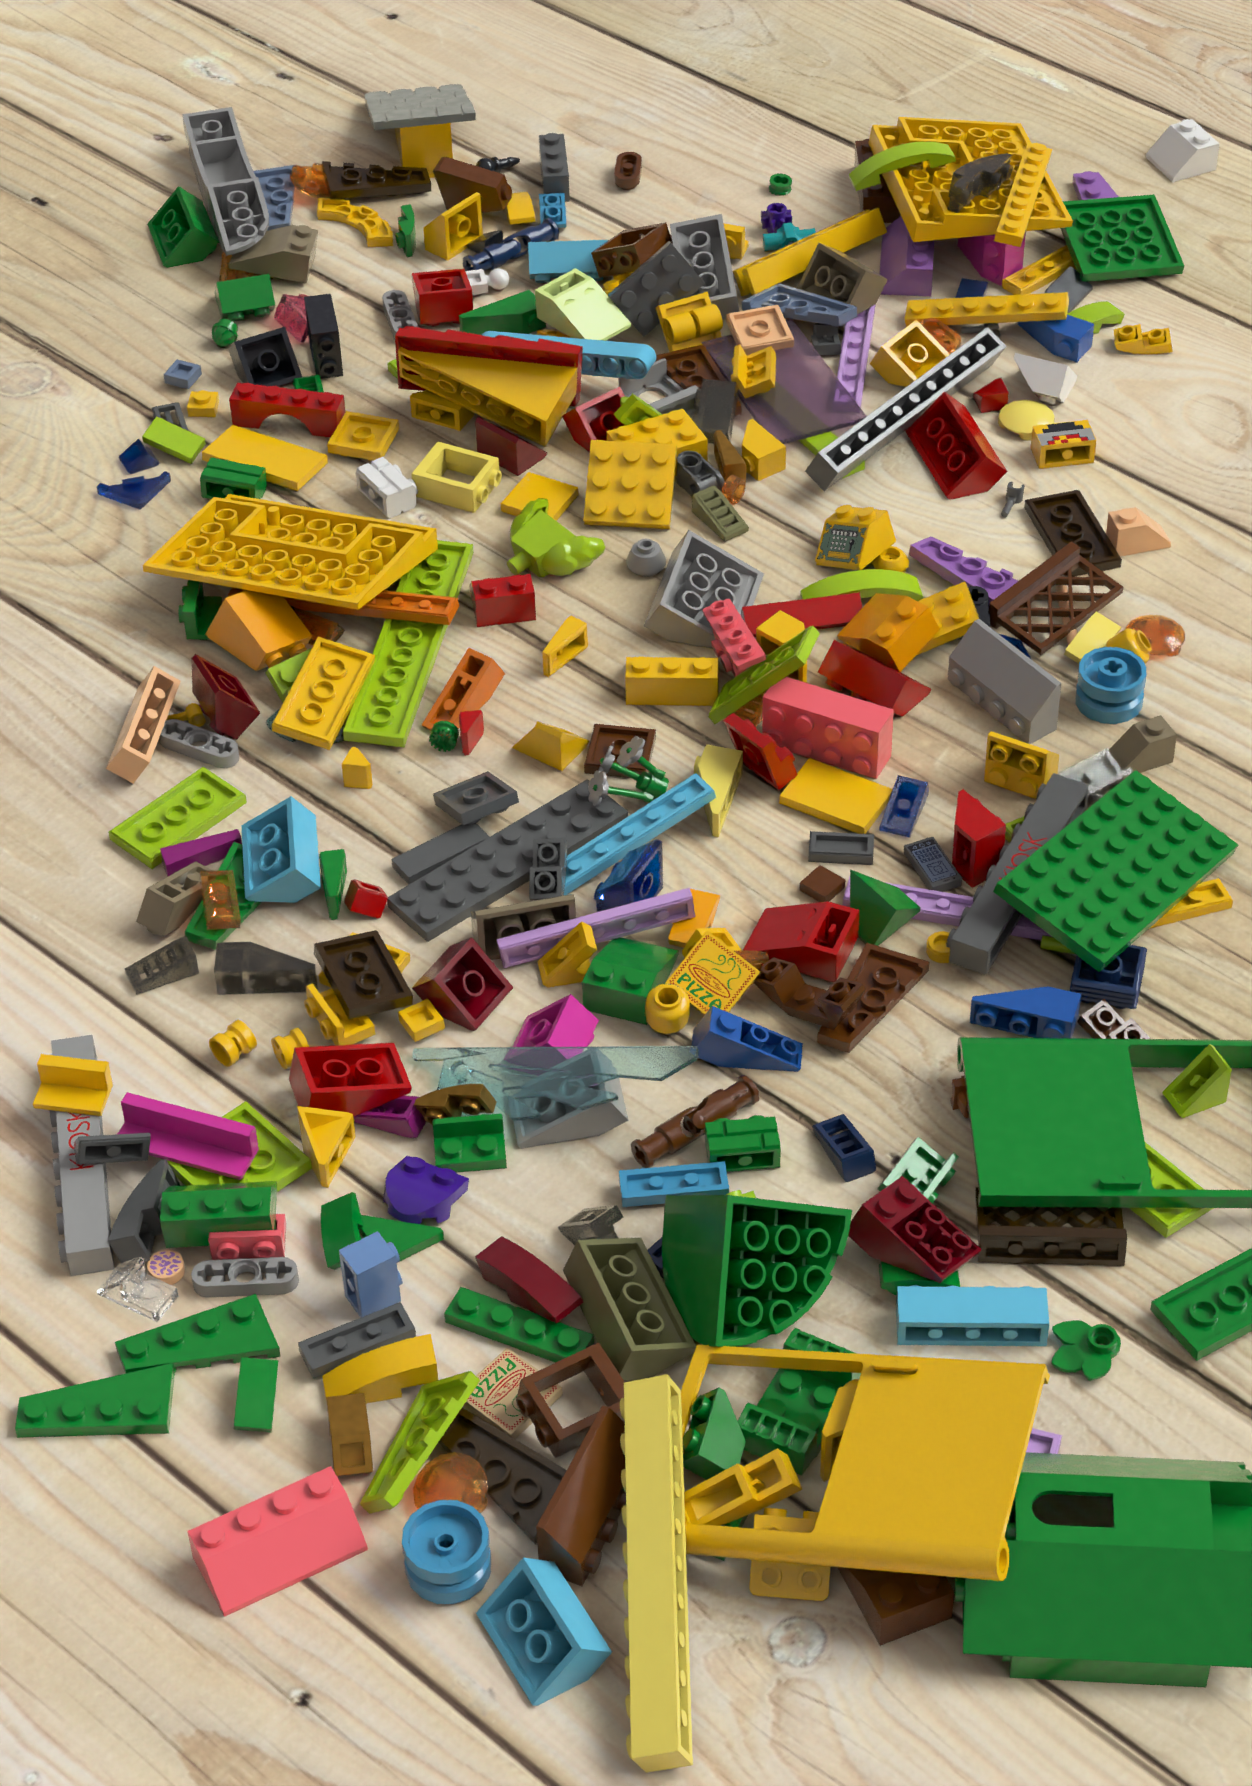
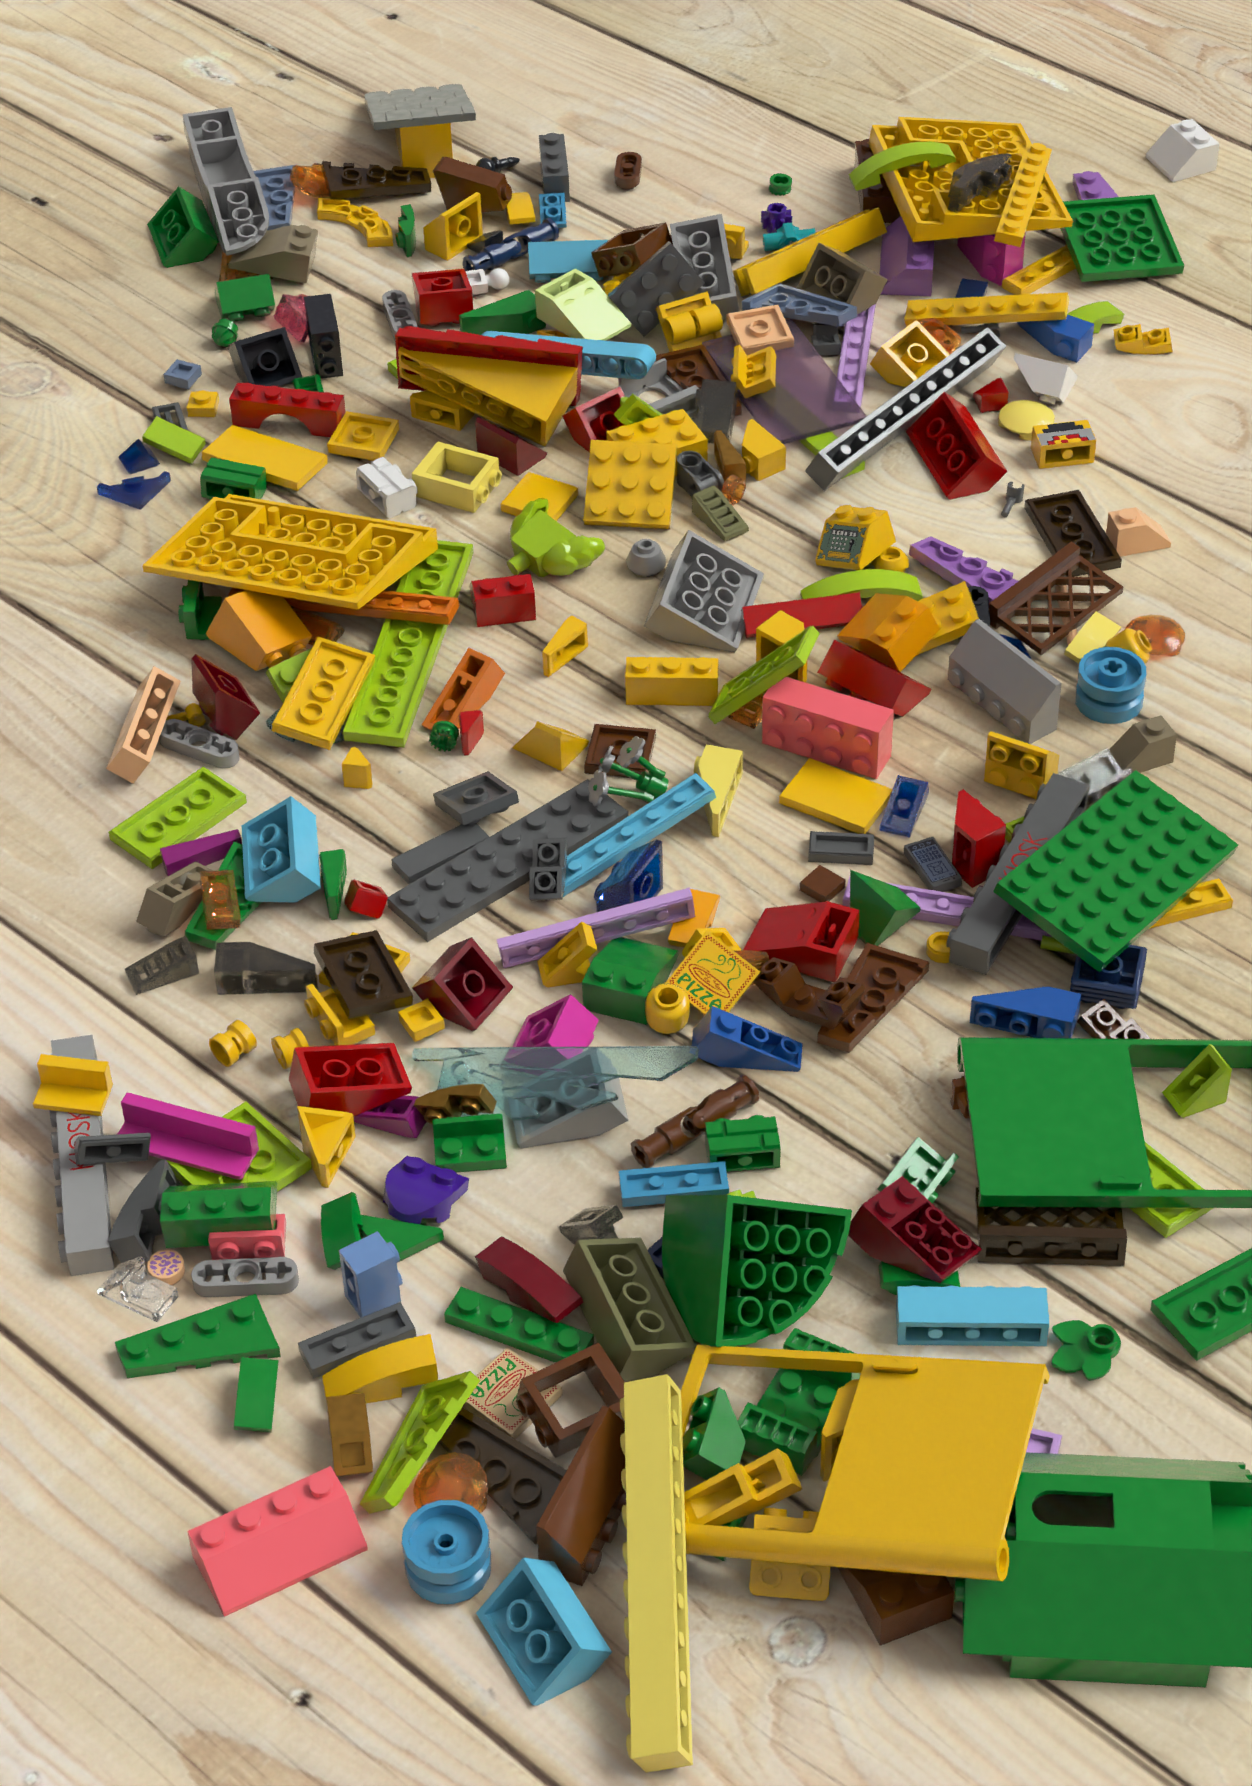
green wing [15,1363,175,1438] -> none
dark tan slope [471,894,576,960] -> none
coral bracket [702,599,766,677] -> none
red plate [723,713,798,790] -> none
dark blue slope [812,1114,876,1182] -> none
slope [1045,266,1093,314] -> none

